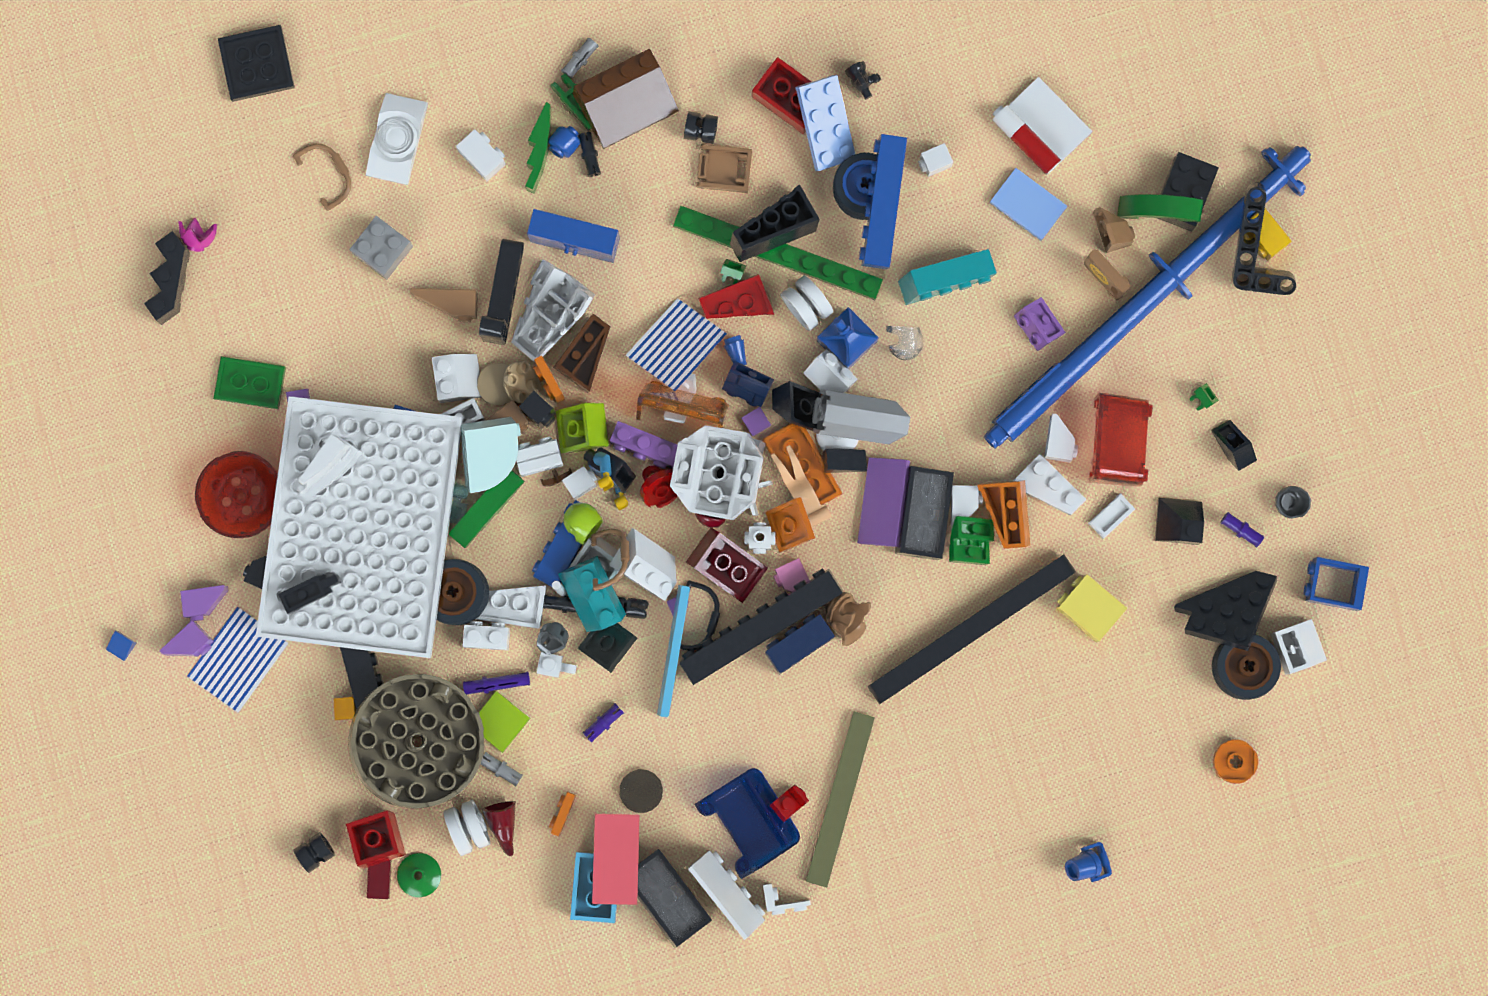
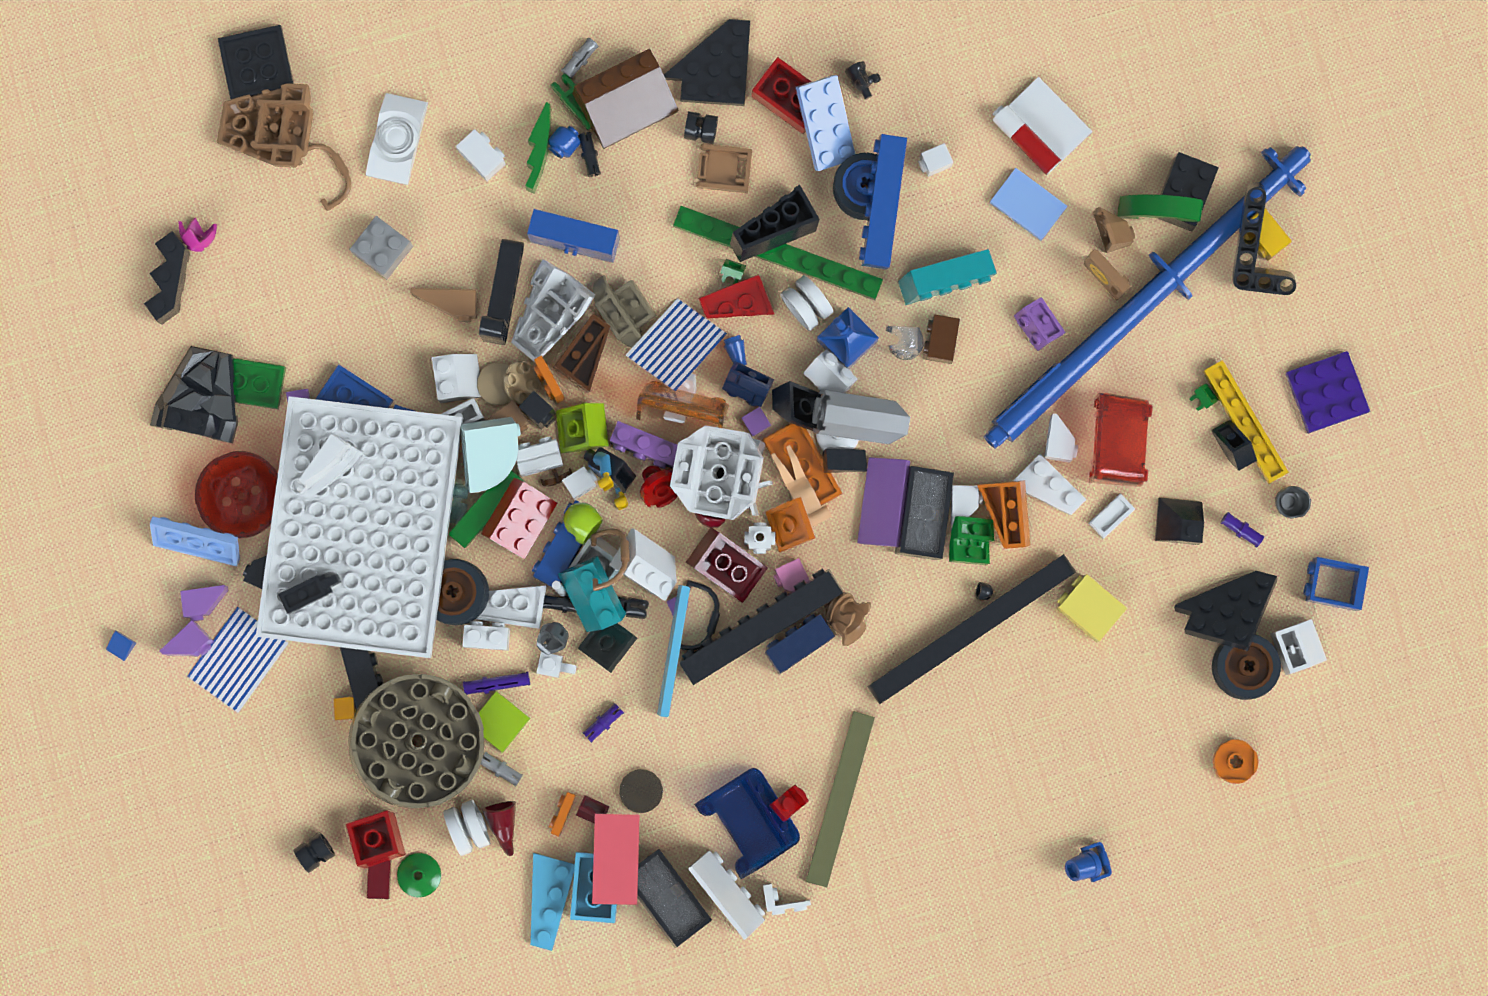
none -> wedge [150,346,238,444]
none -> light blue plate [150,516,240,567]
none -> medium nougat wedge [217,84,313,168]
none -> blue plate [315,365,394,408]
none -> brick [481,478,558,560]
none -> medium azure wing [530,853,575,951]
none -> dark red piece [576,795,610,824]
none -> dark tan plate [593,275,657,348]
none -> black wing [664,19,750,106]
none -> reddish brown brick [923,314,960,364]
none -> black hinge [975,582,993,600]
none -> yellow plate [1203,360,1289,484]
none -> dark purple plate [1285,351,1370,434]

